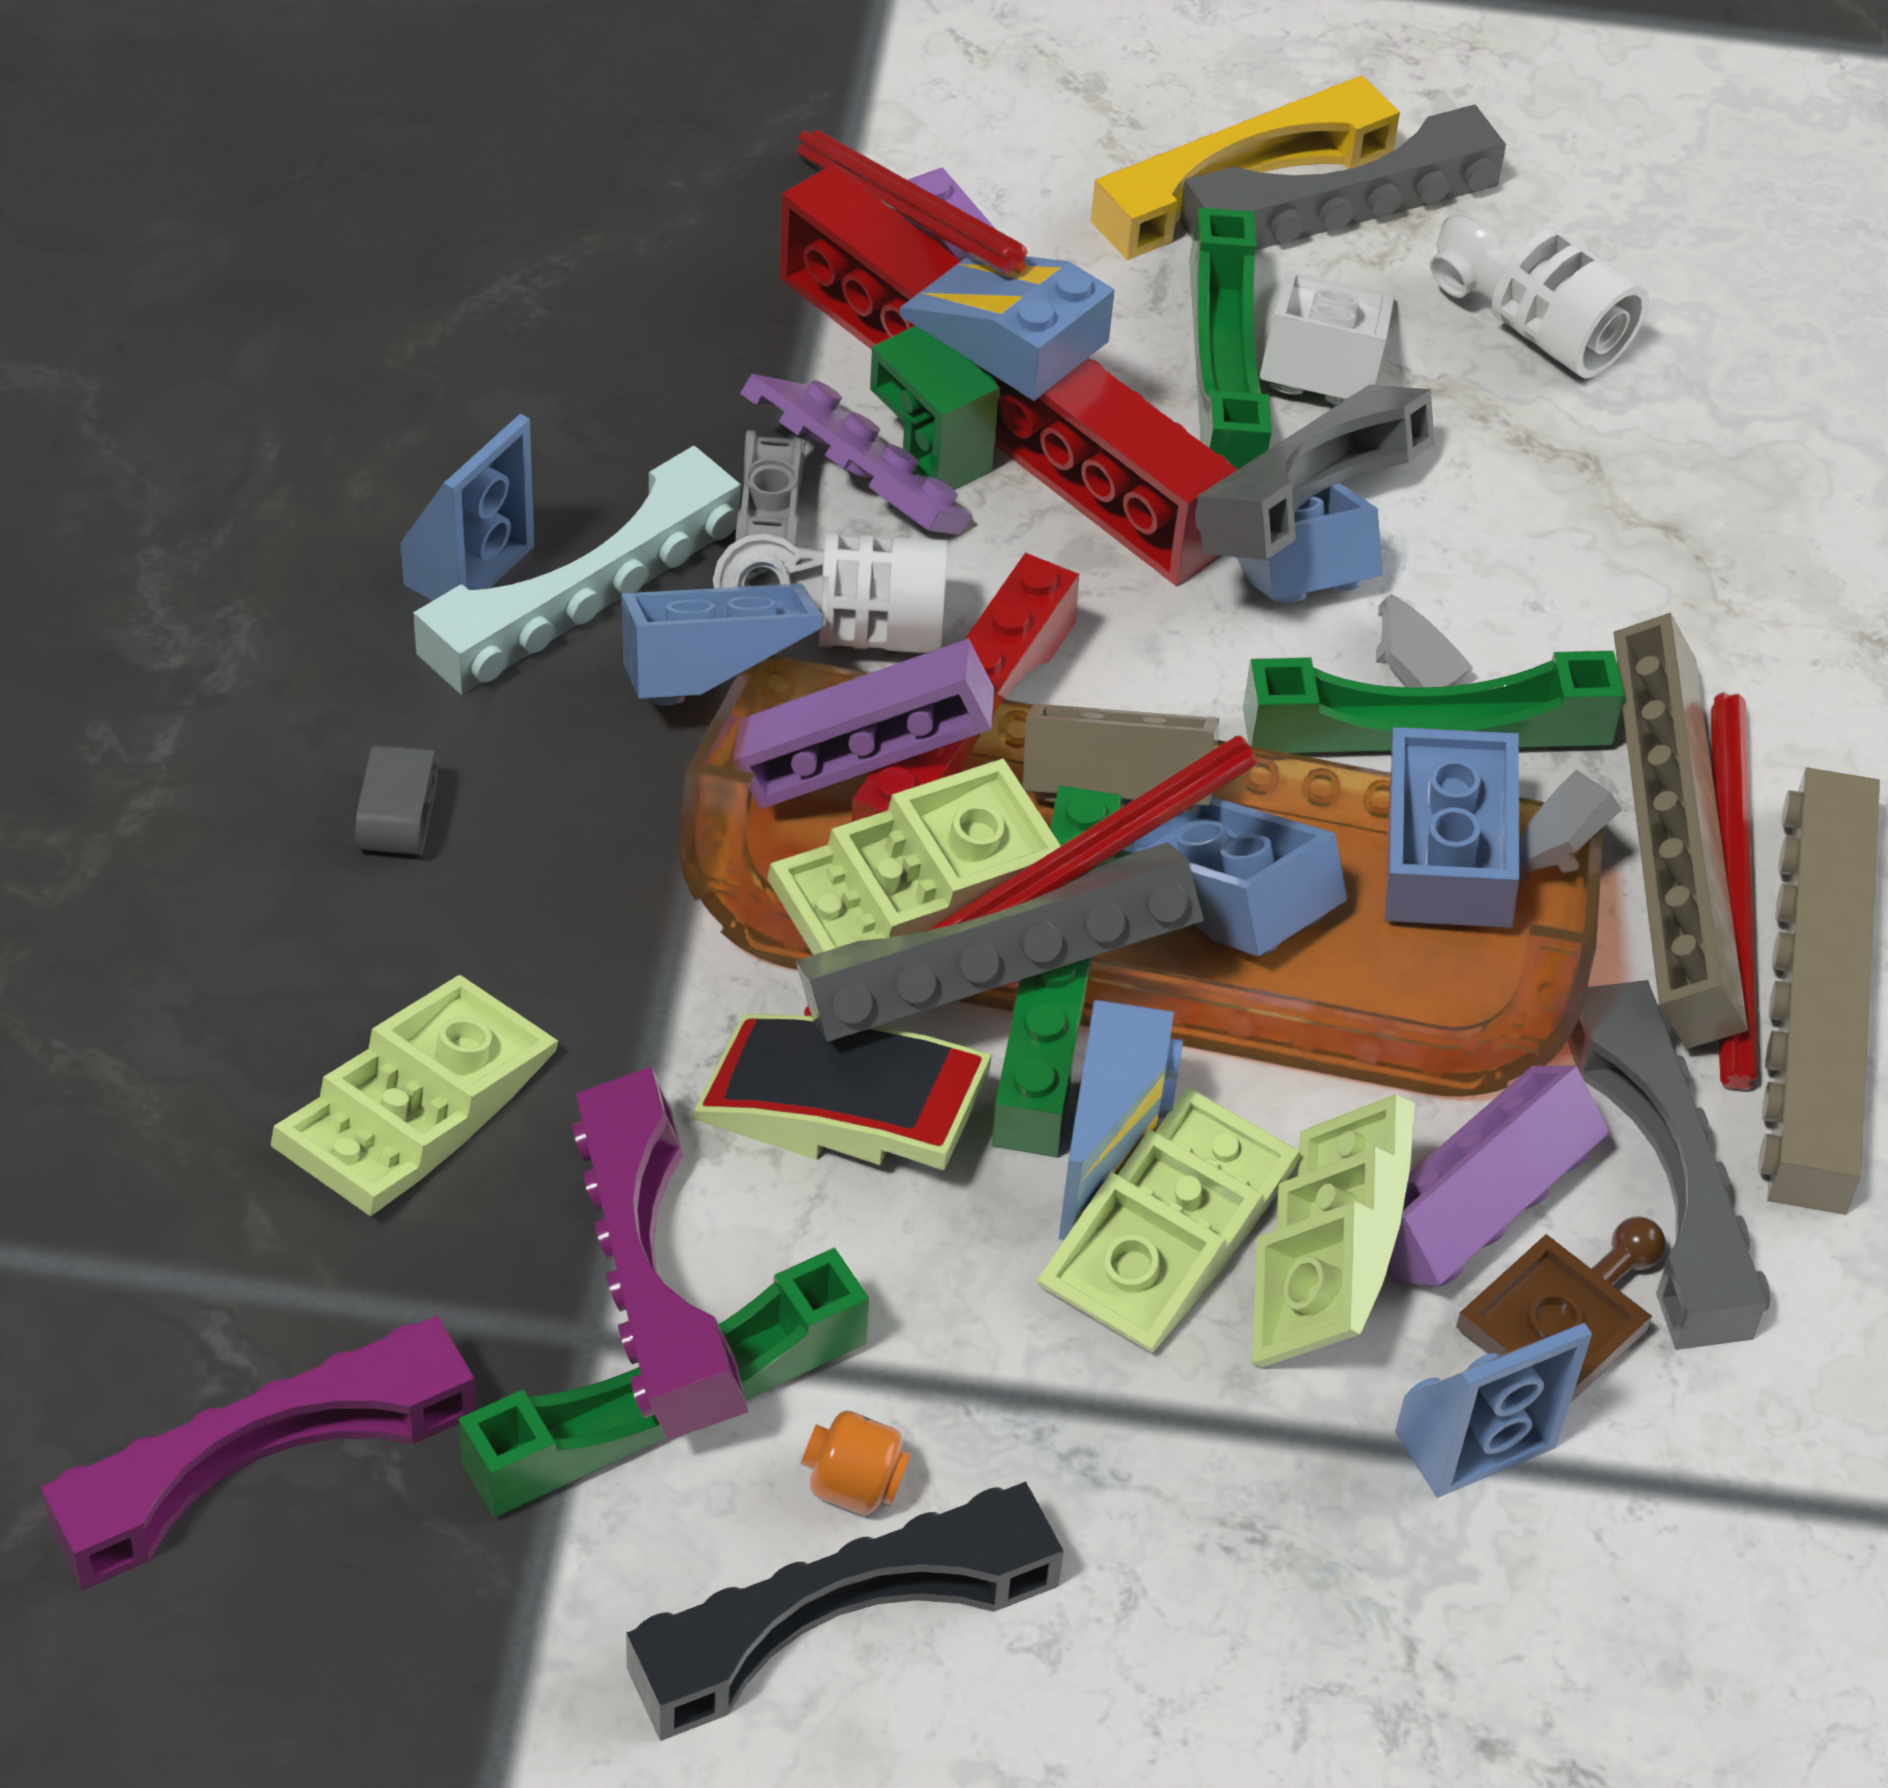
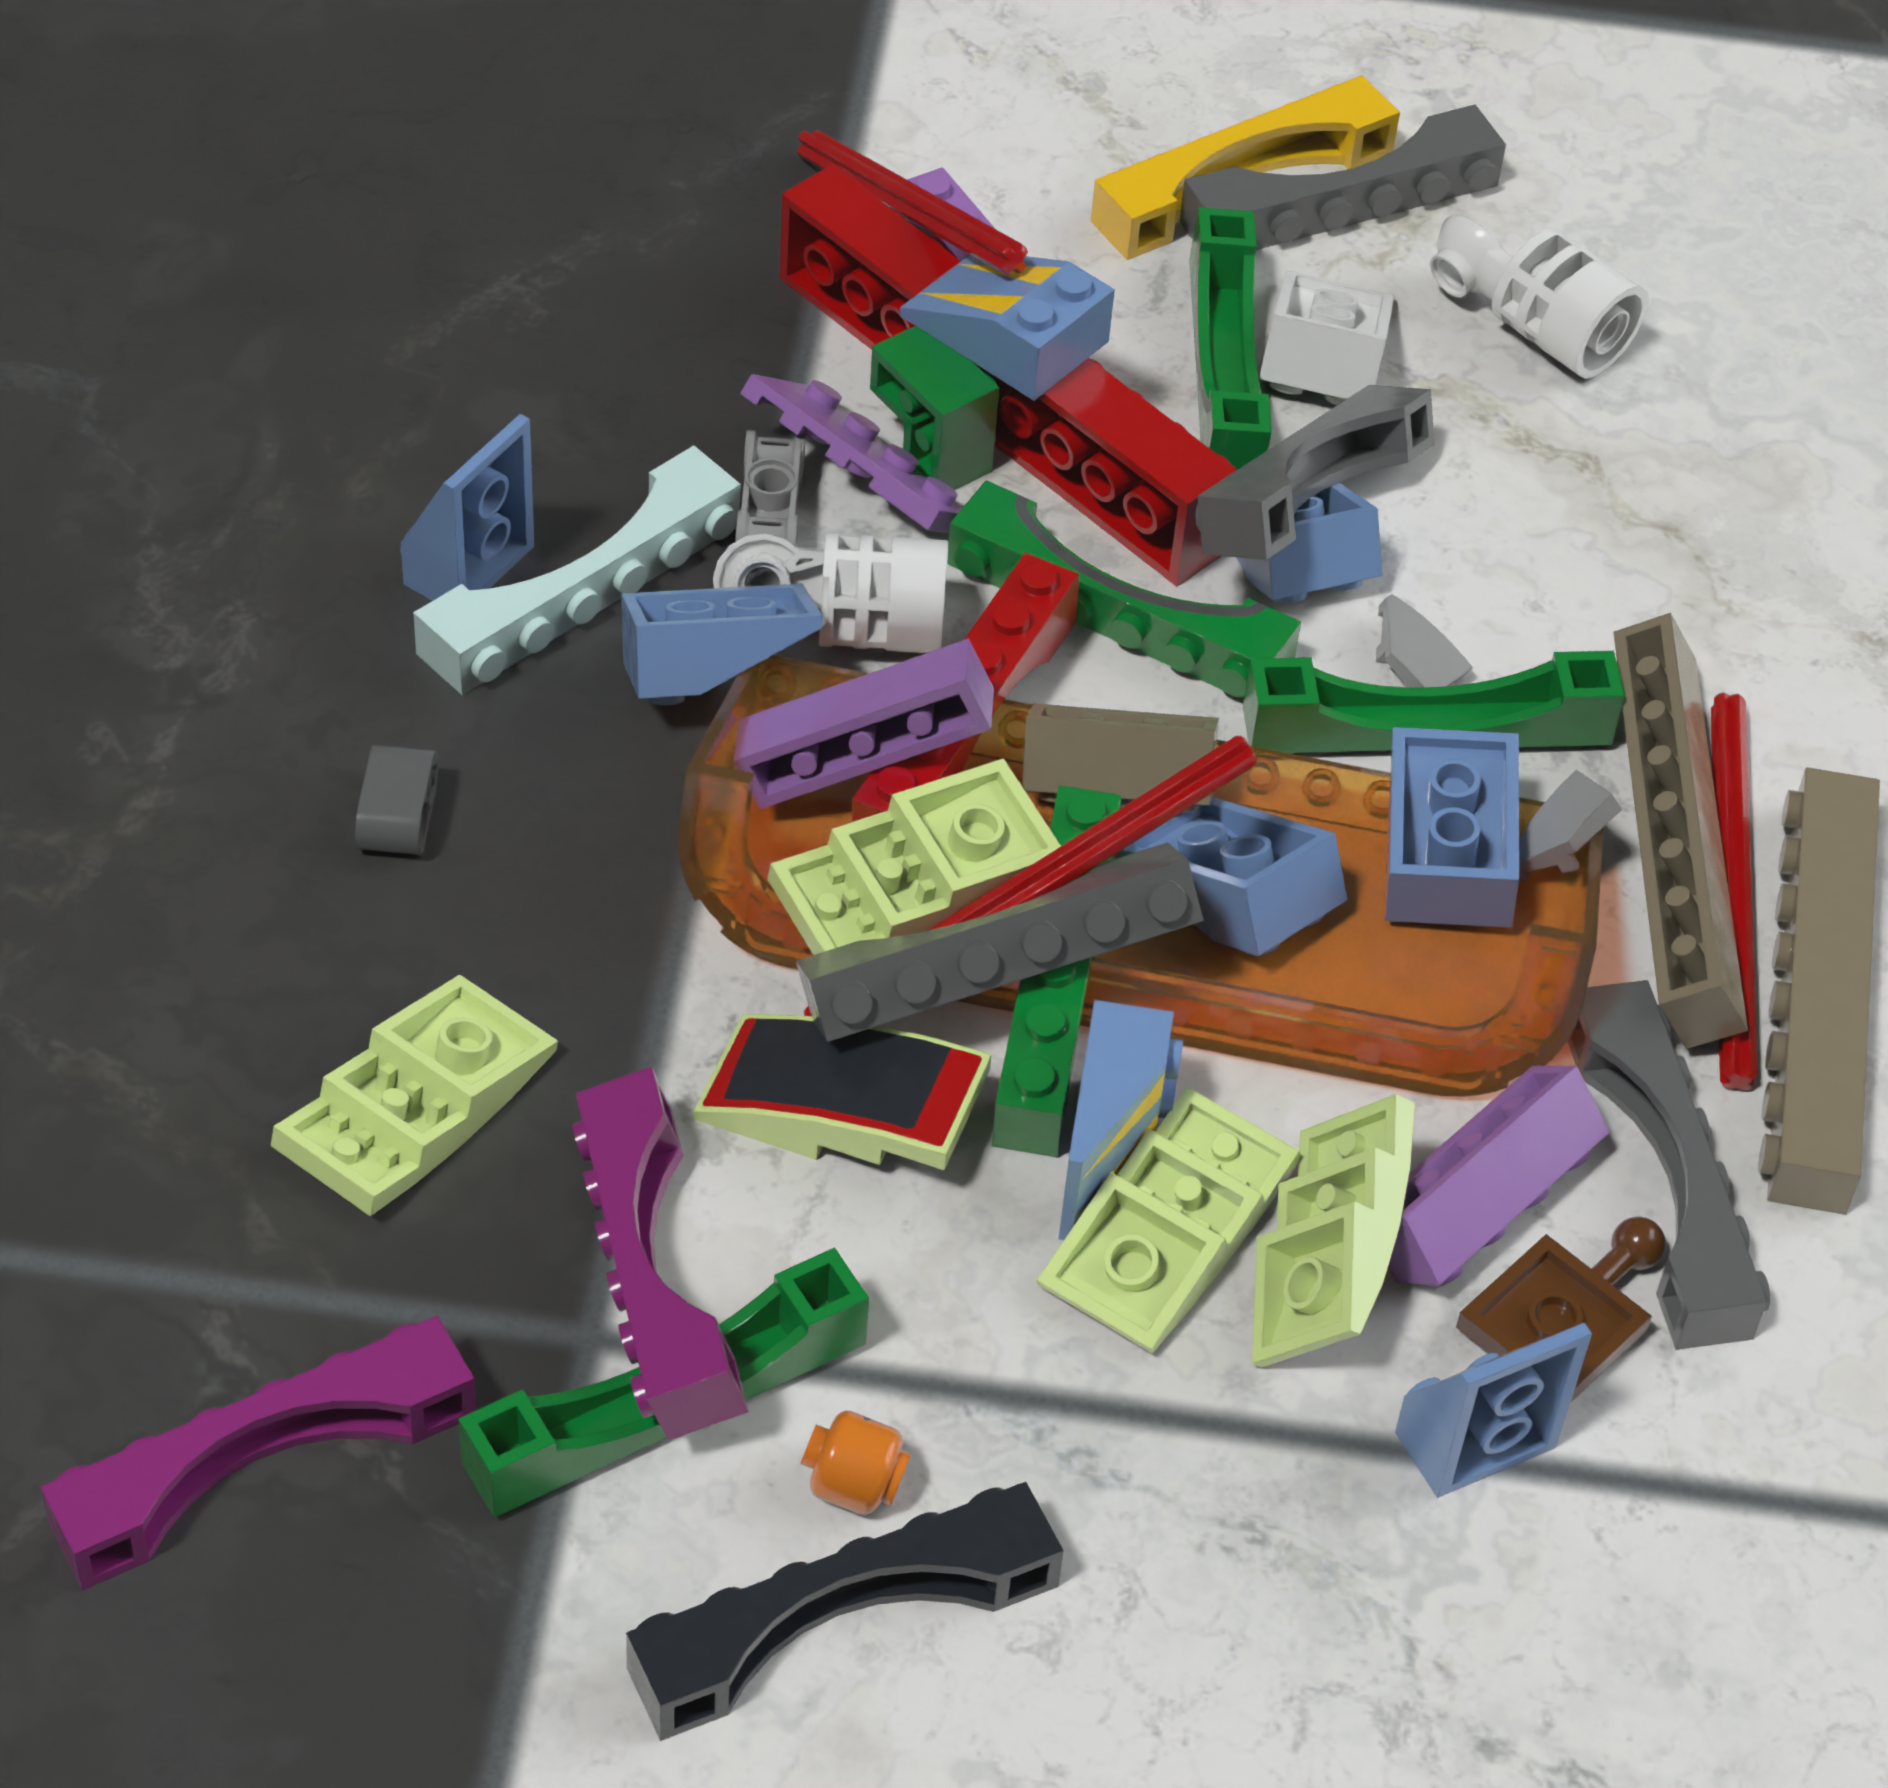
none -> green arch [947,480,1301,700]

